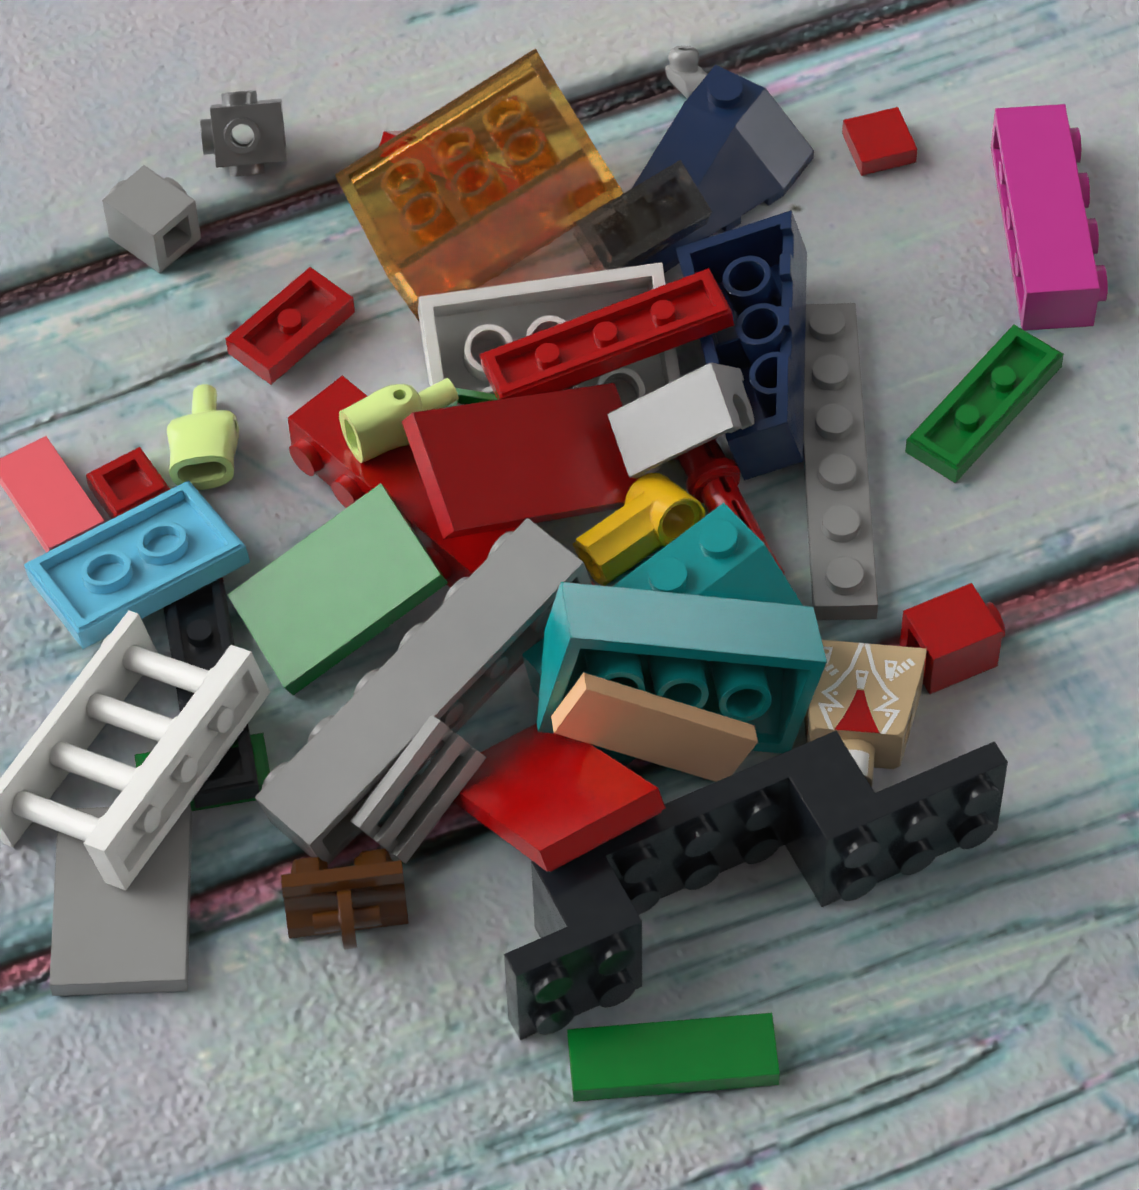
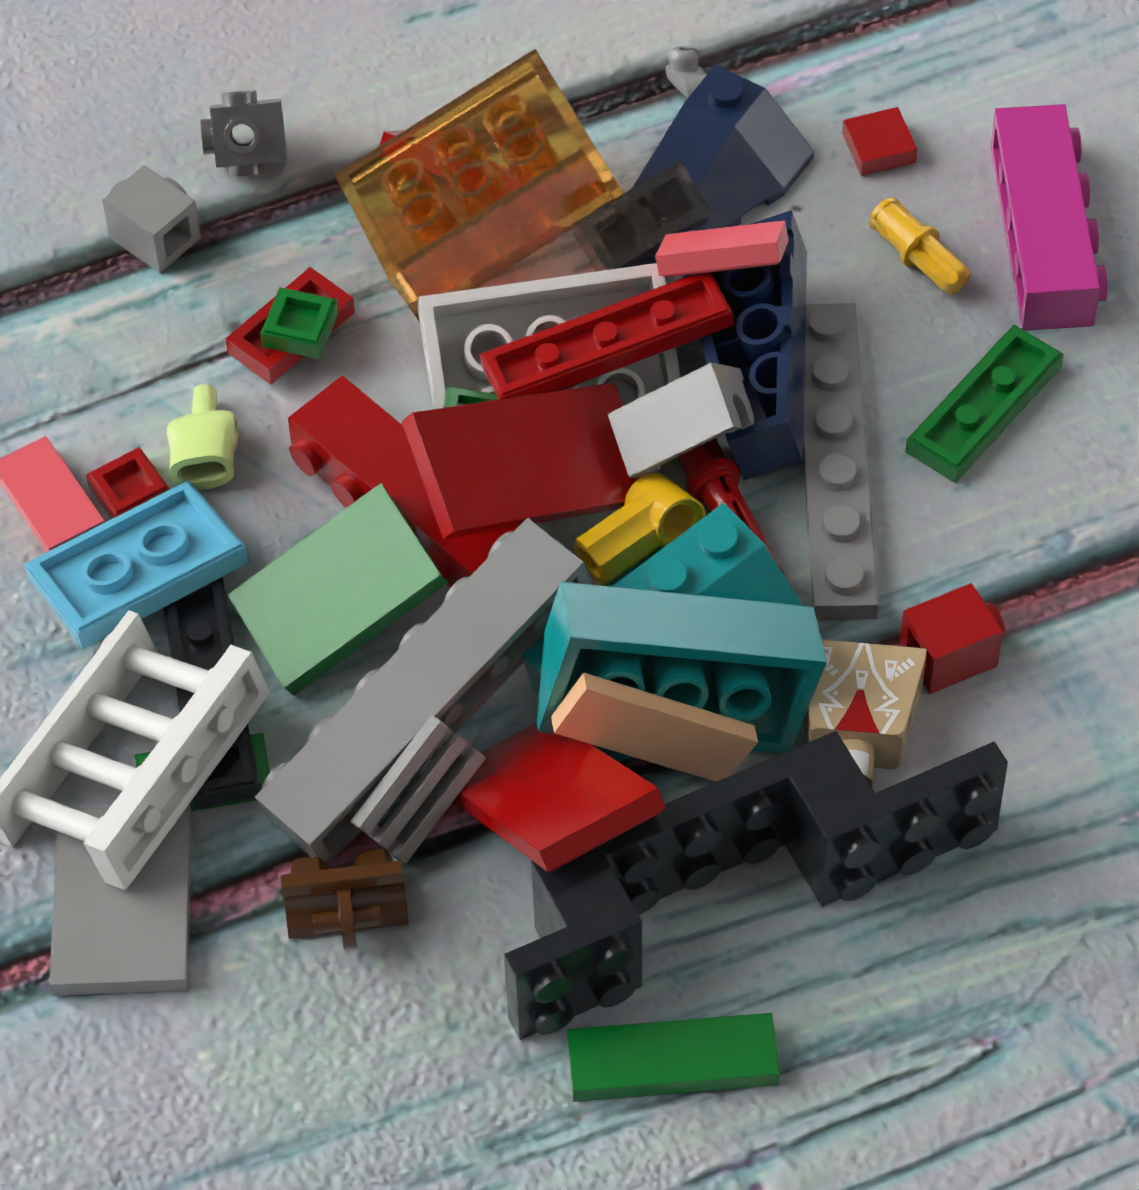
yellowish green piece [339,378,459,463] -> none
none -> green tile [260,287,339,359]
none -> coral tile [655,220,789,278]
none -> yellow axle [869,197,971,295]

